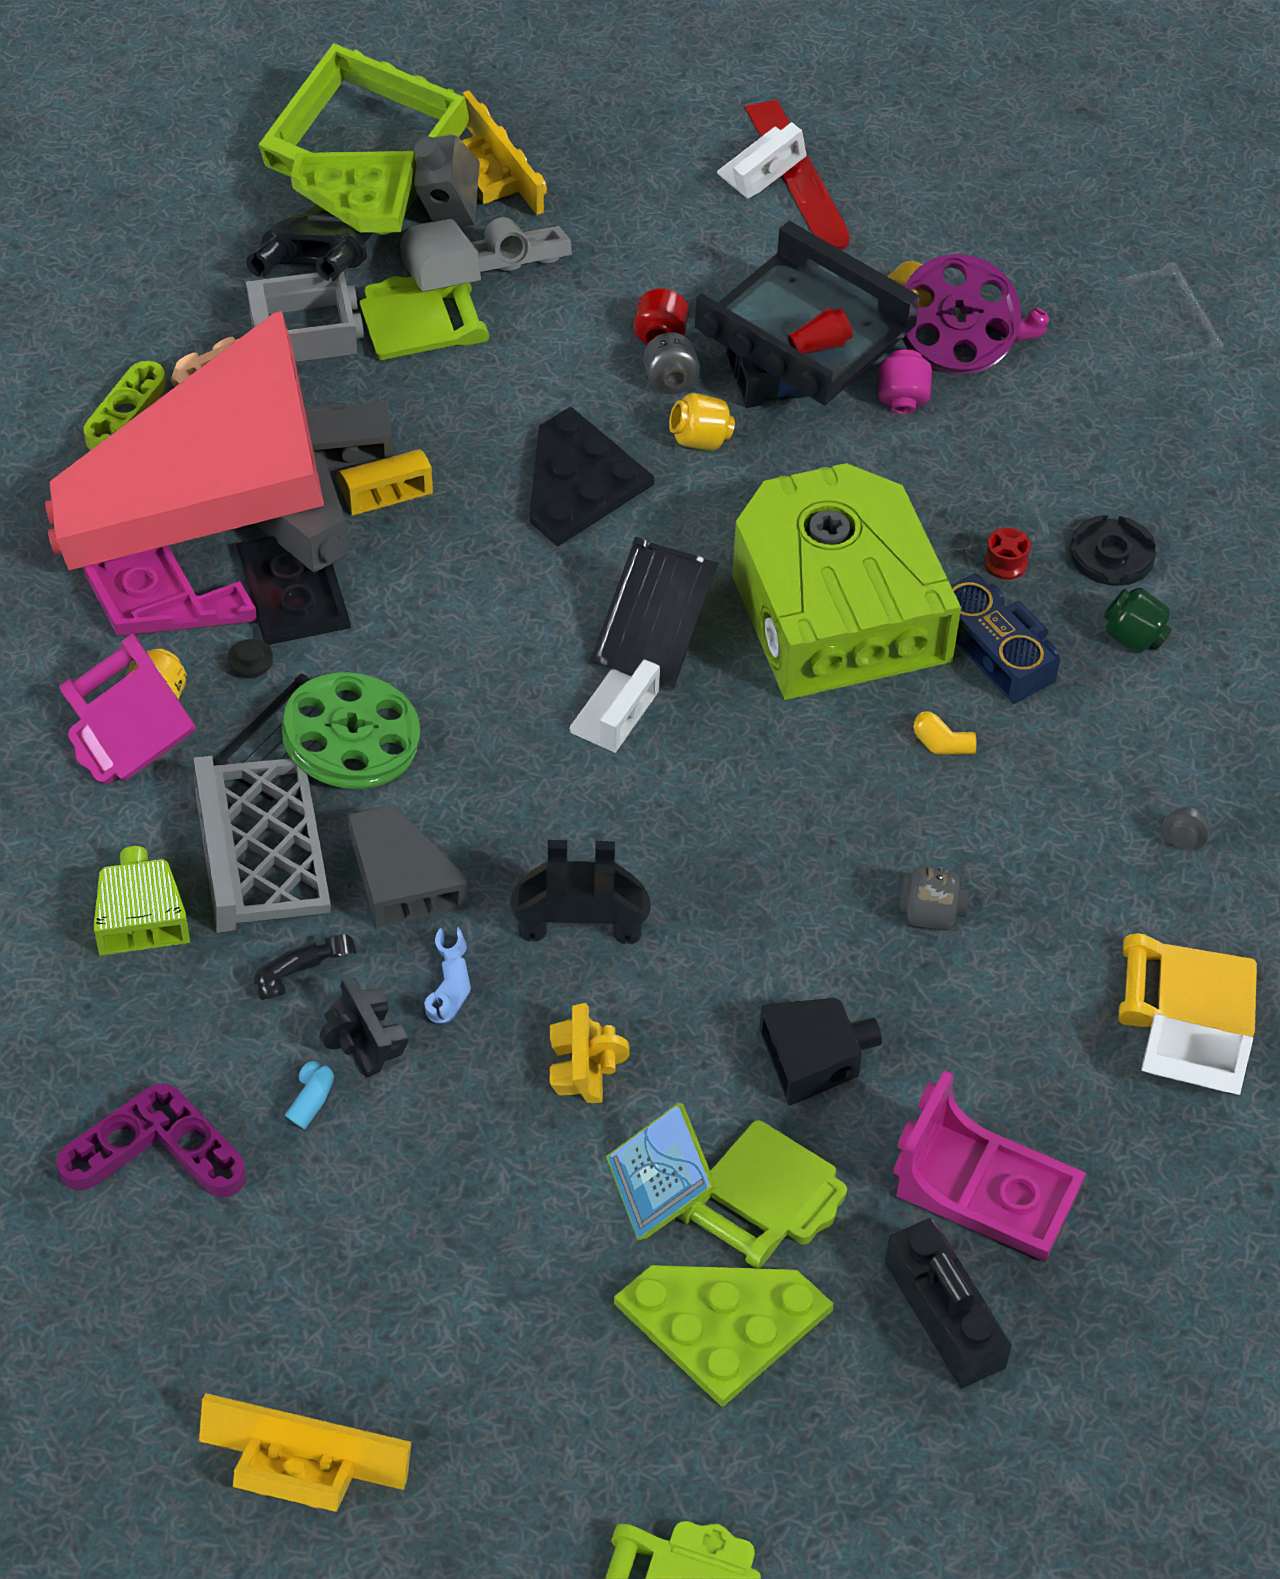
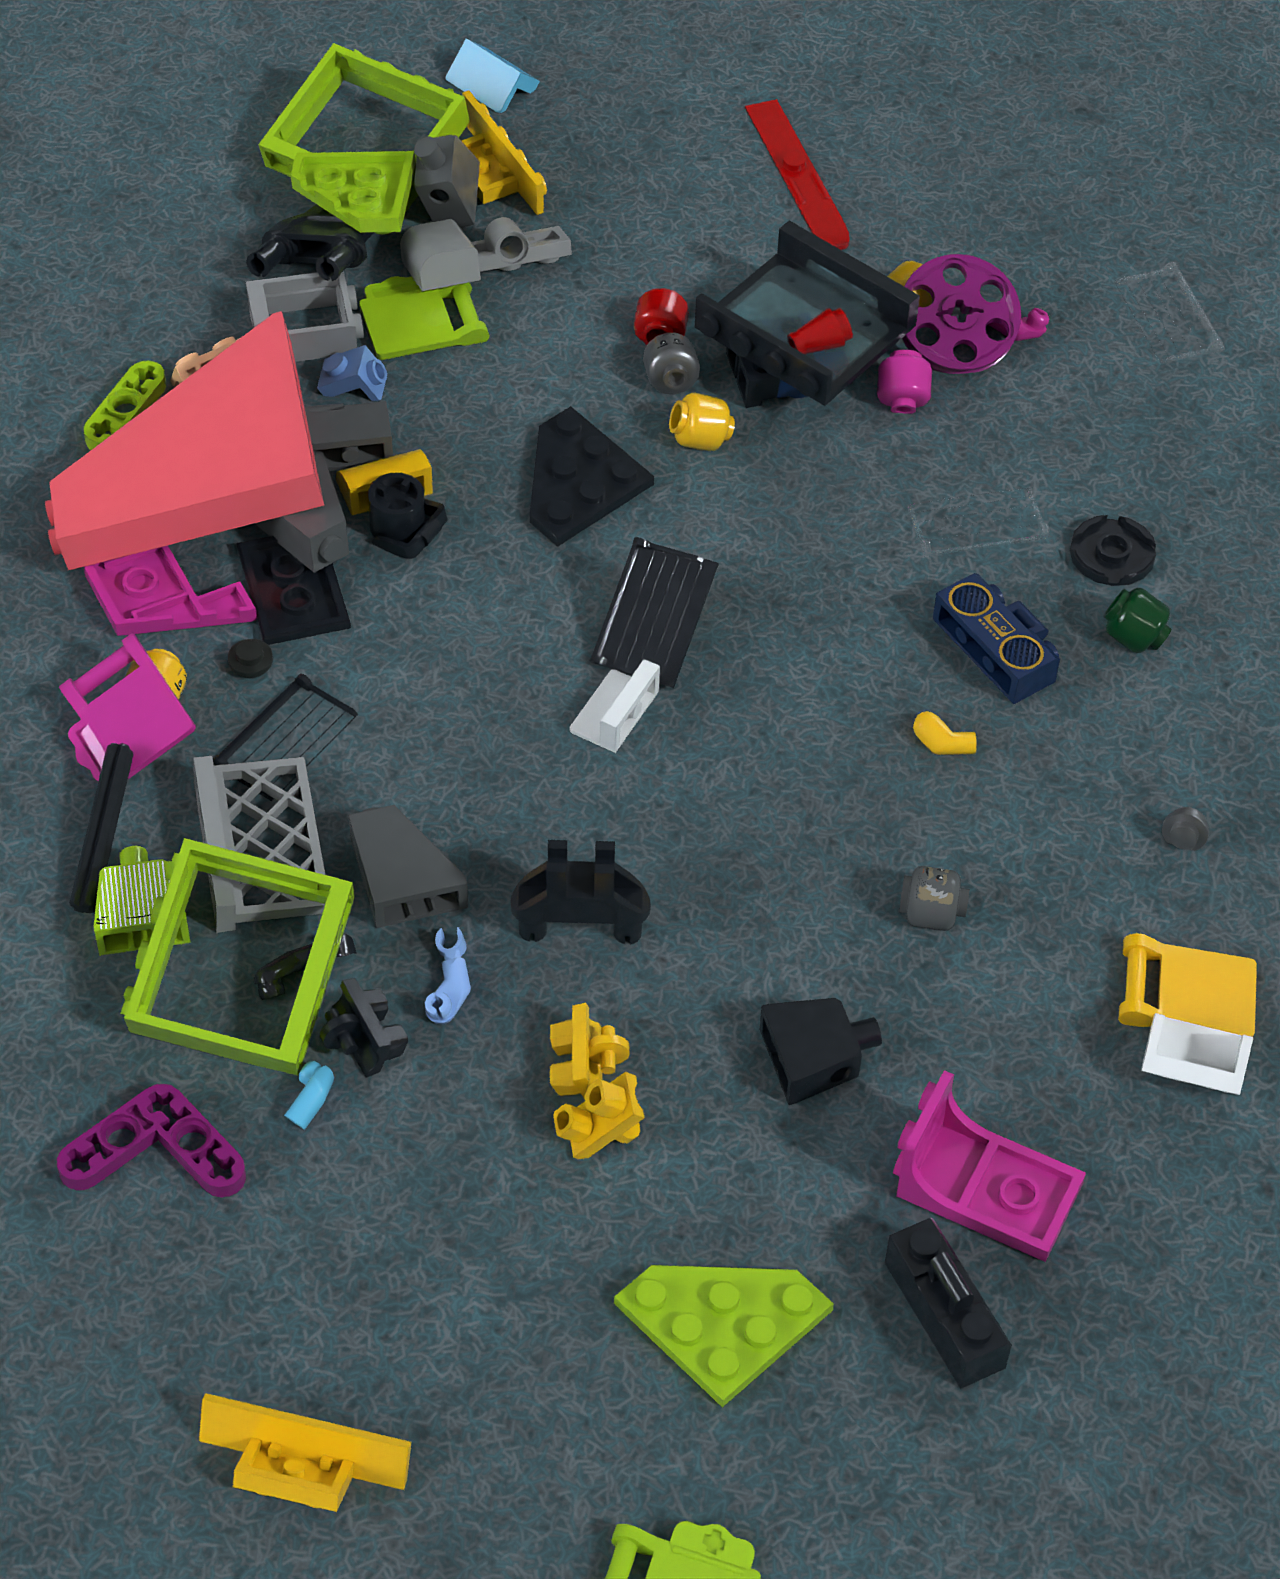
bright green wedge [282,672,420,789] -> none
piece [606,1102,717,1241] -> none
lime piece [677,1120,847,1269] -> none
white panel [717,122,807,199] -> none
lime piece [732,463,961,700] -> none
red wheel [984,527,1031,580] -> none
none -> black axle [69,743,134,913]
none -> lime window [120,838,355,1076]
none -> medium blue bracket [317,345,387,401]
none -> black piece [368,473,448,559]
none -> medium azure panel [446,38,540,113]
none -> yellow hips [553,1072,645,1159]

